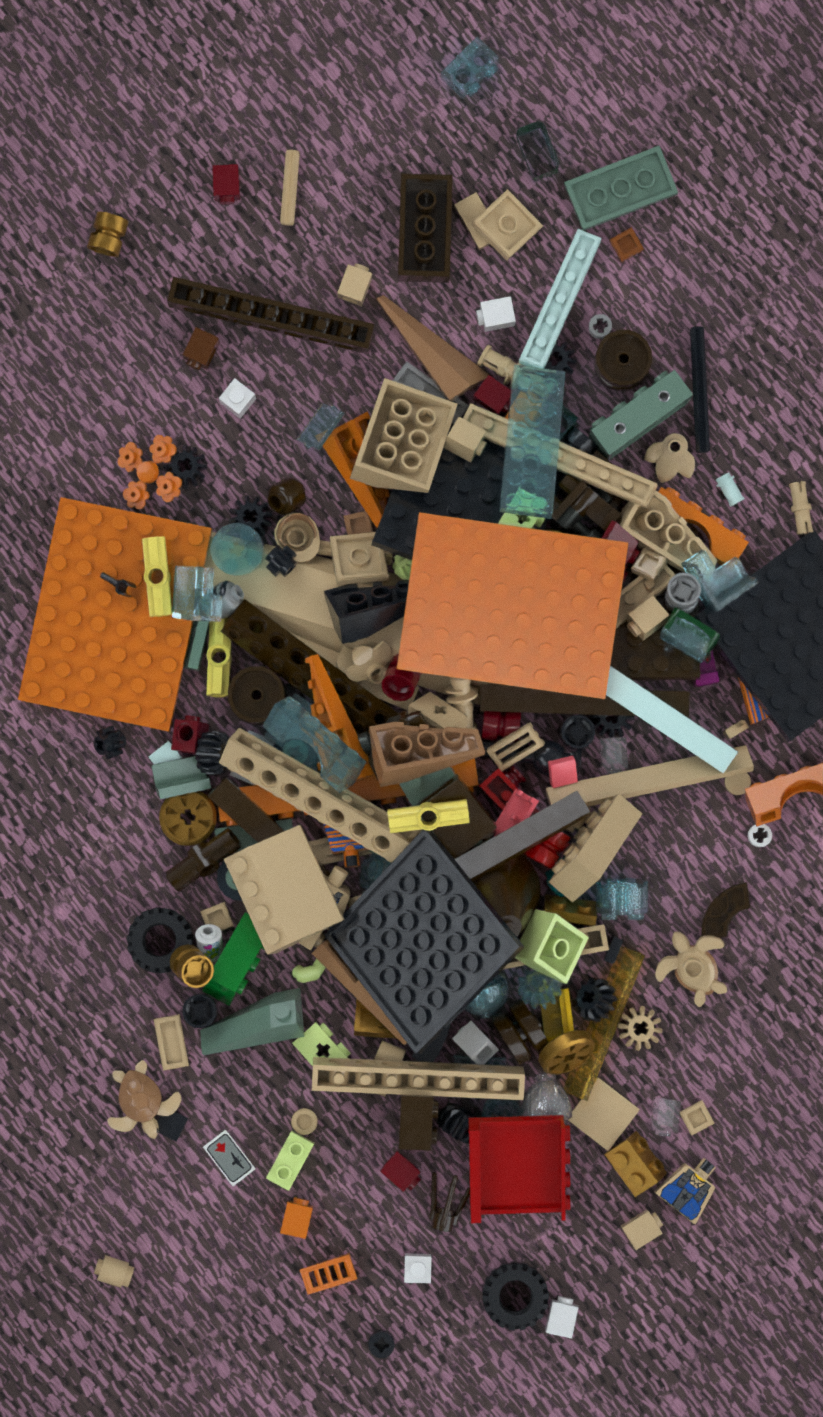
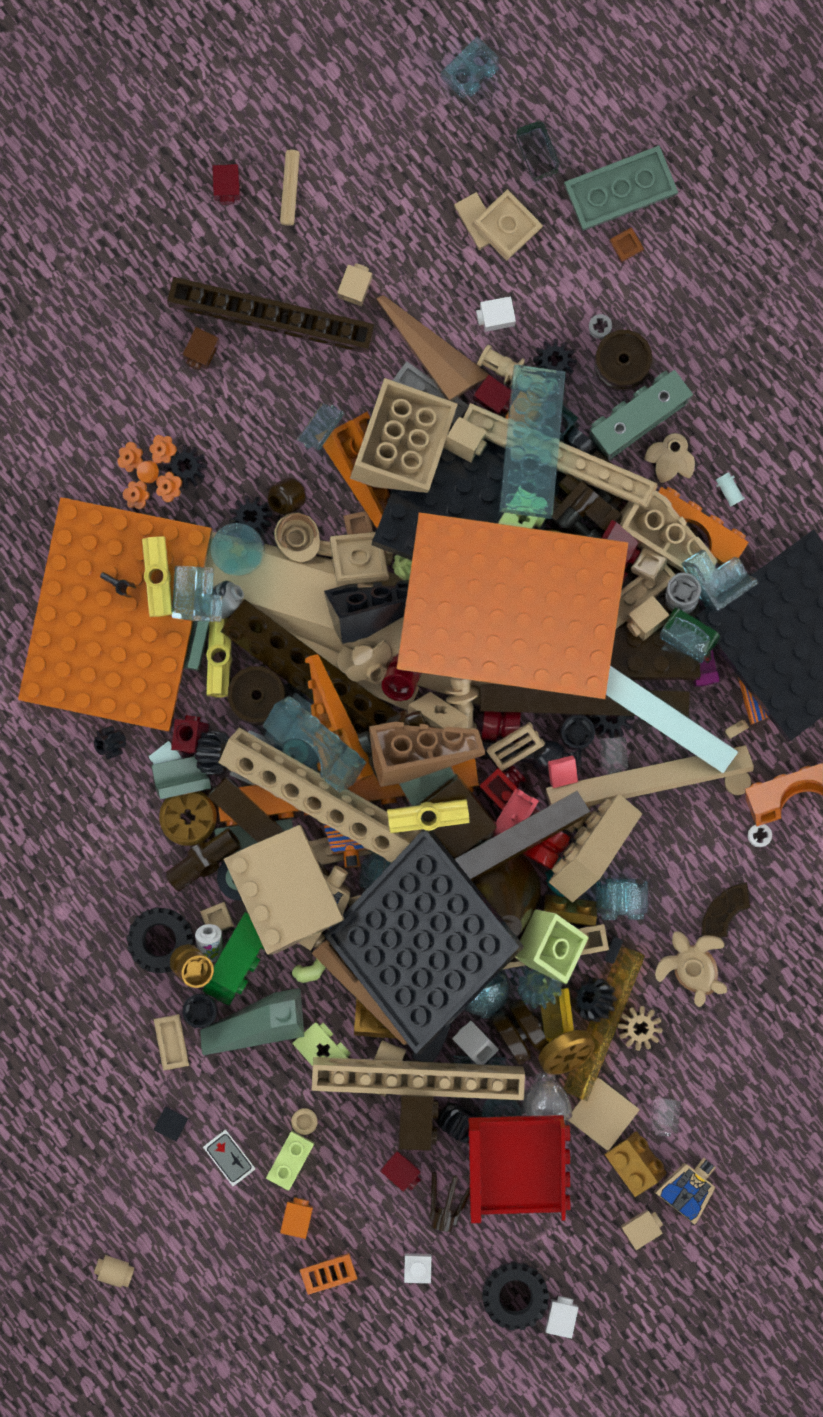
pearl gold wheel [87,212,129,257] -> none
animal [107,1060,181,1139] -> none
white brick [219,378,256,419] -> none
black gear [265,545,298,577] -> none
black wheel [368,1330,395,1358] -> none
dark brown brick [398,173,453,283] -> none
light aqua tile [519,229,602,373] -> none
tan tile [679,1100,715,1136] -> none
black axle [690,326,710,453] -> none
tan pin [789,481,814,535] -> none

